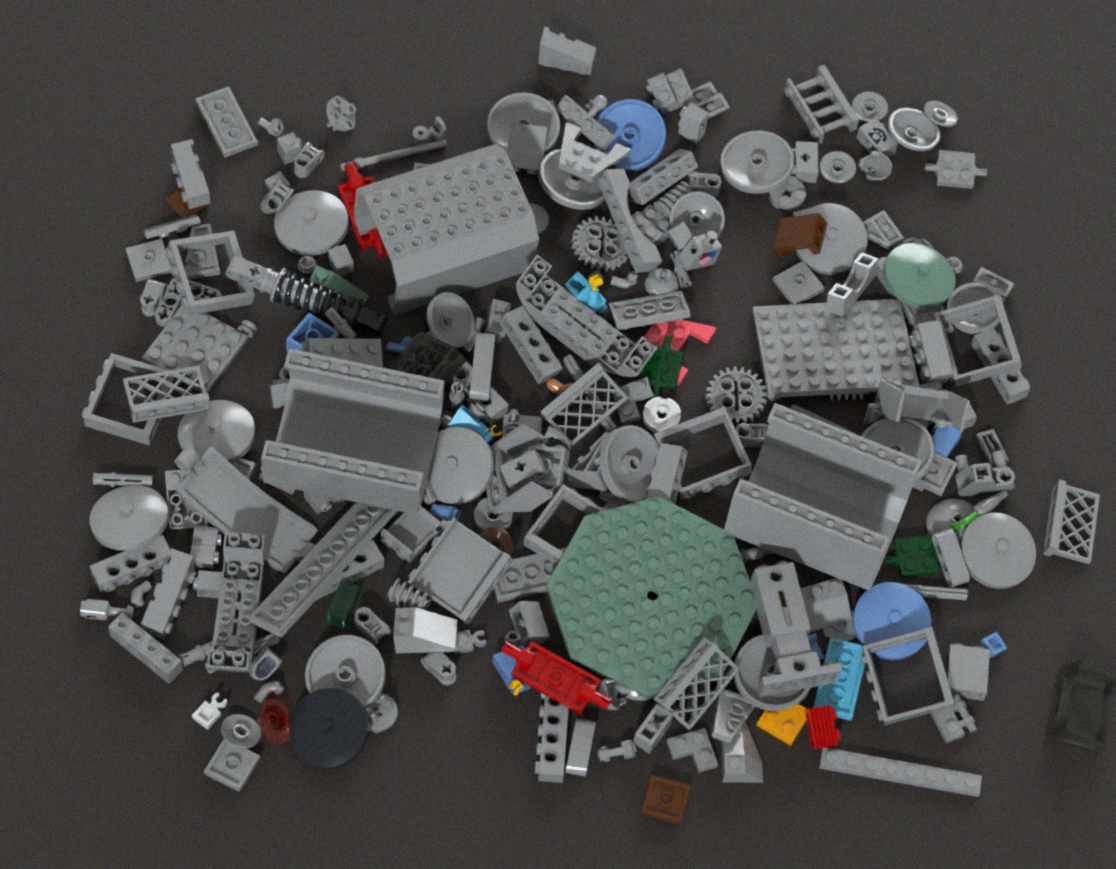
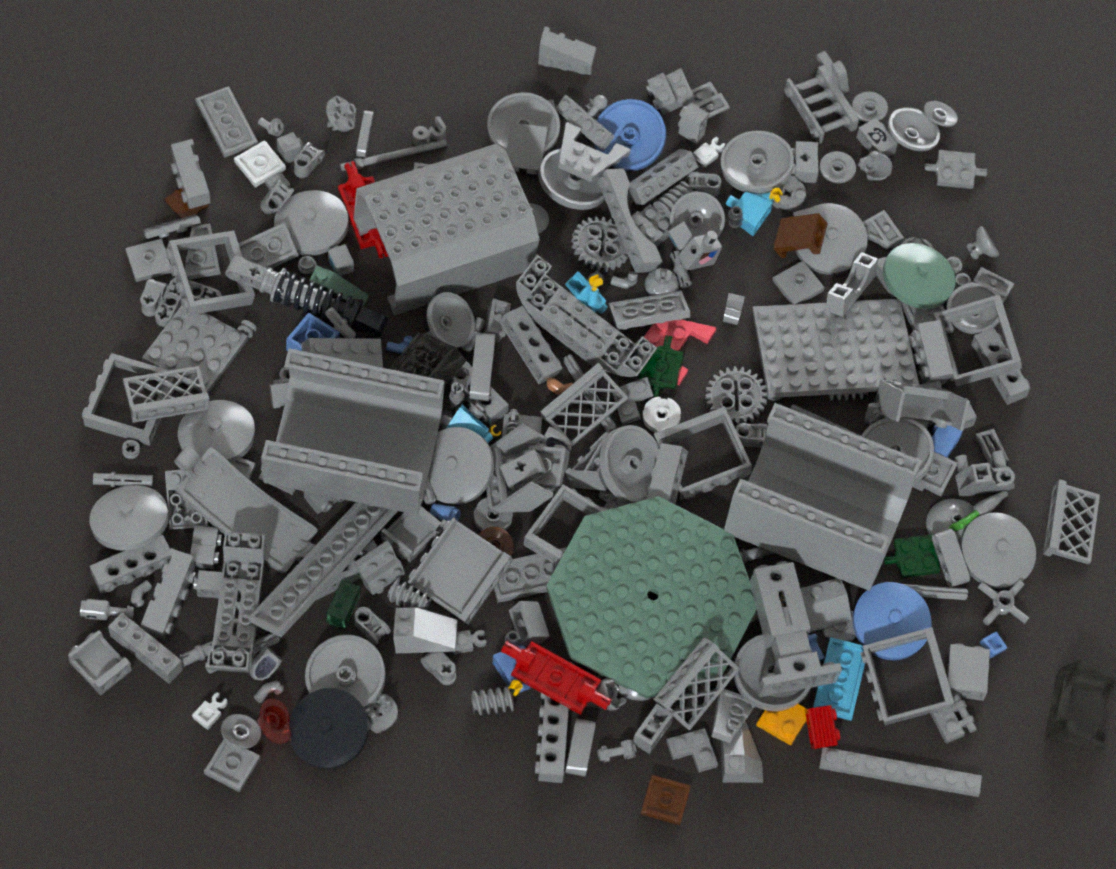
none -> light grey panel [68,631,132,696]
none -> light grey bush [122,440,140,459]
none -> white plate [234,141,286,187]
none -> light grey plate [238,222,299,276]
none -> light grey plate [355,541,405,595]
none -> light grey beam [356,110,374,158]
none -> light grey piece [471,687,514,715]
none -> white plate [693,137,725,168]
none -> light grey leg [723,293,745,325]
none -> medium azure torso [726,188,783,236]
none -> light grey beam [816,51,849,95]
none -> light grey plate [955,273,971,289]
none -> light grey hair [967,226,999,259]
none -> light grey bar [978,580,1029,626]

